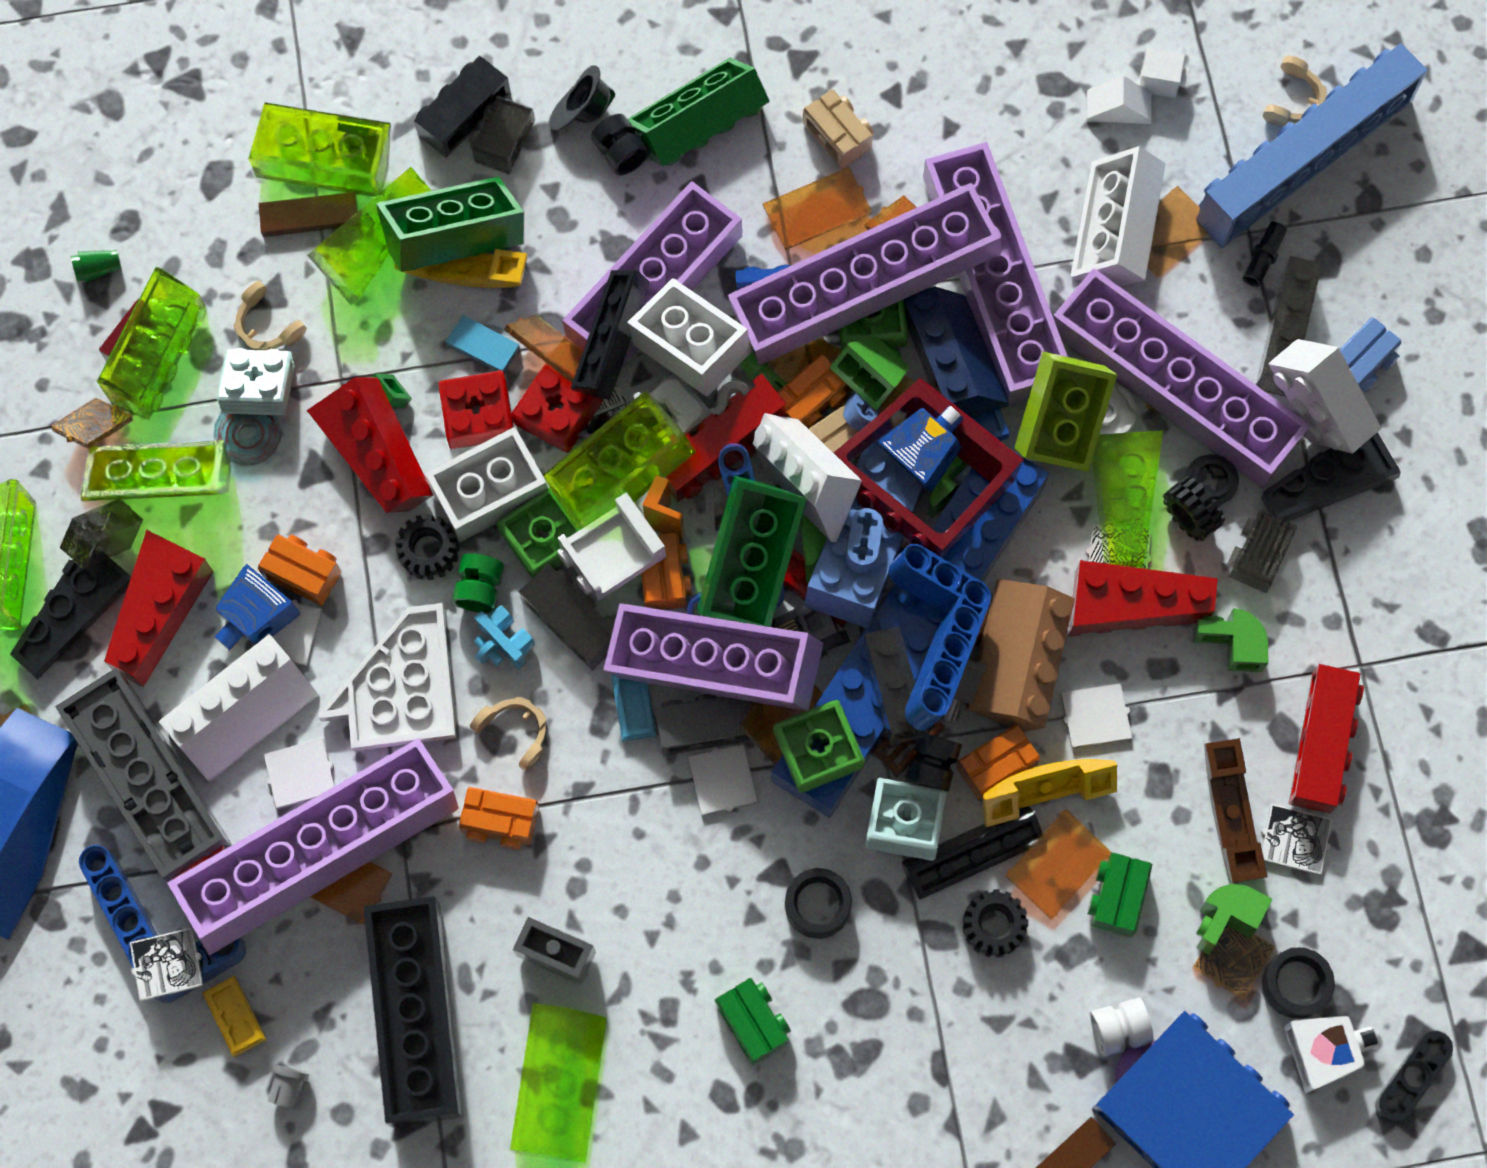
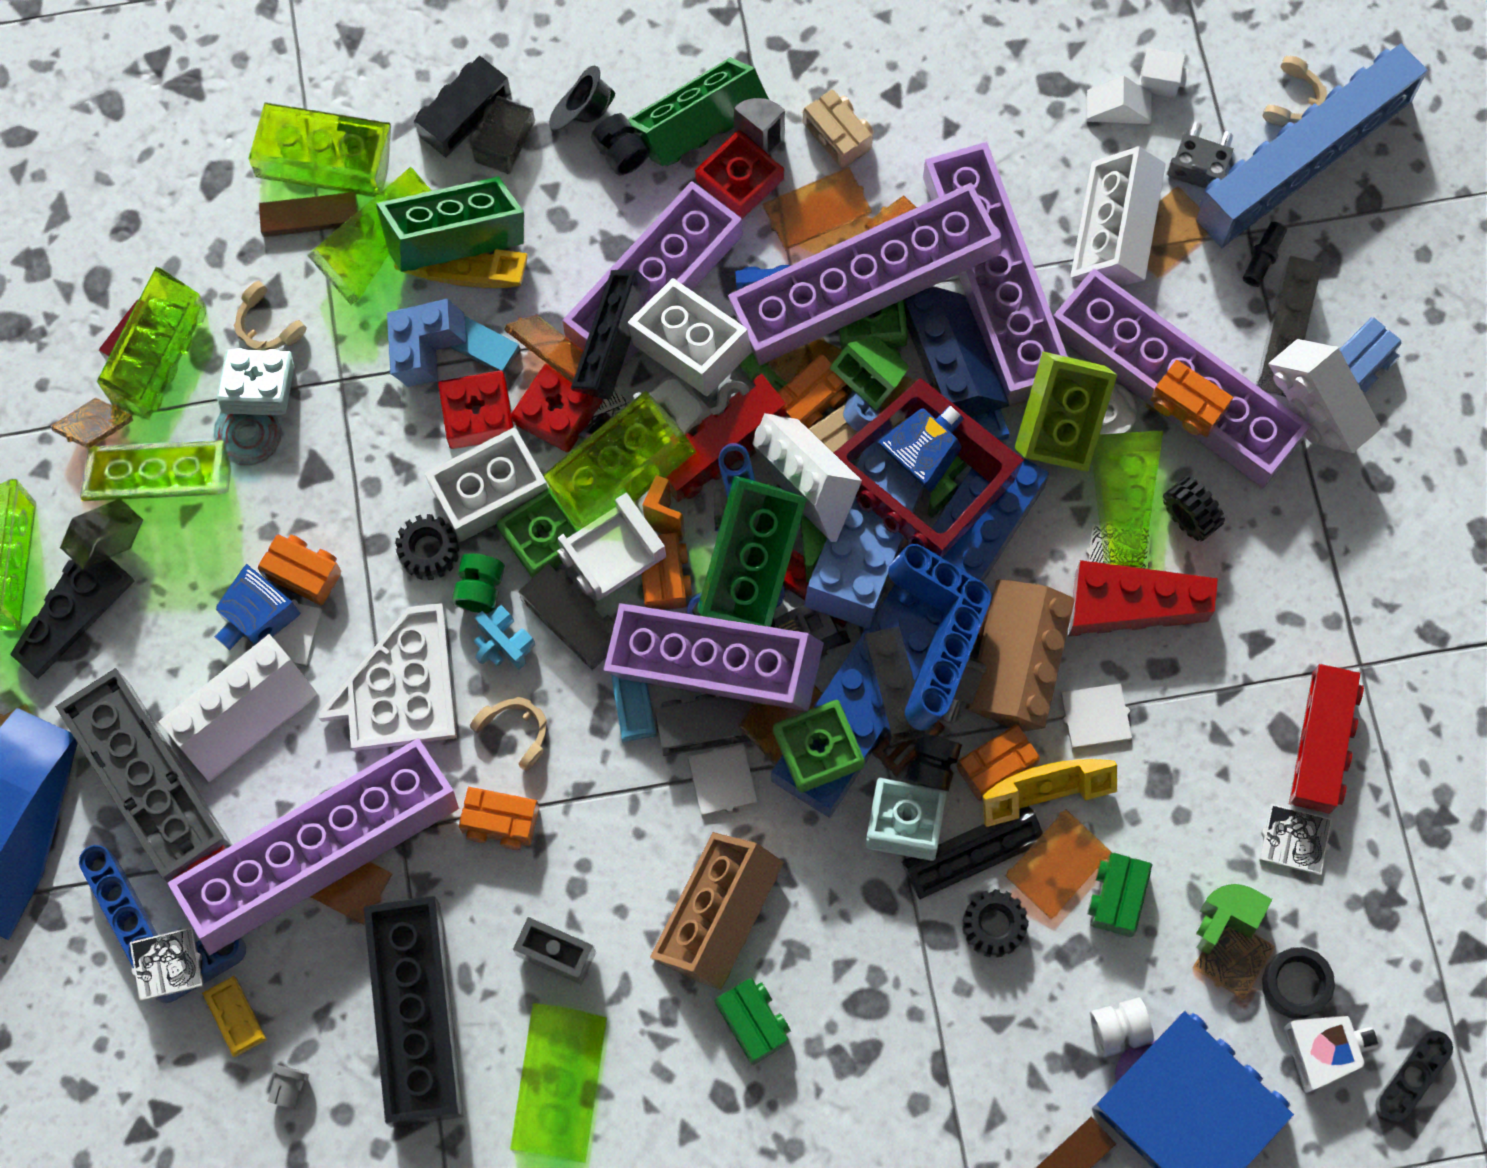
green cone [70,249,122,283] -> none
red wedge [104,529,214,687] -> none
white piece [264,738,335,809] -> none
red wedge [306,377,434,513] -> none
green tile [372,373,412,408] -> none
black tyre [785,868,852,939] -> none
medium blue beam [845,508,883,573] -> none
black gear [1184,454,1239,507] -> none
bright green brick [1193,608,1268,672] -> none
reddish brown slope [1204,738,1267,883] -> none
clear smoke brick [1227,510,1297,593] -> none
black wing [1261,432,1401,526] -> none
none -> medium blue brick [387,299,466,387]
none -> medium nougat slope [650,832,784,990]
none -> red brick [695,130,784,219]
none -> flat silver brick [734,98,785,155]
none -> orange brick [1150,360,1234,438]
none -> dark grey piece [1167,122,1234,188]

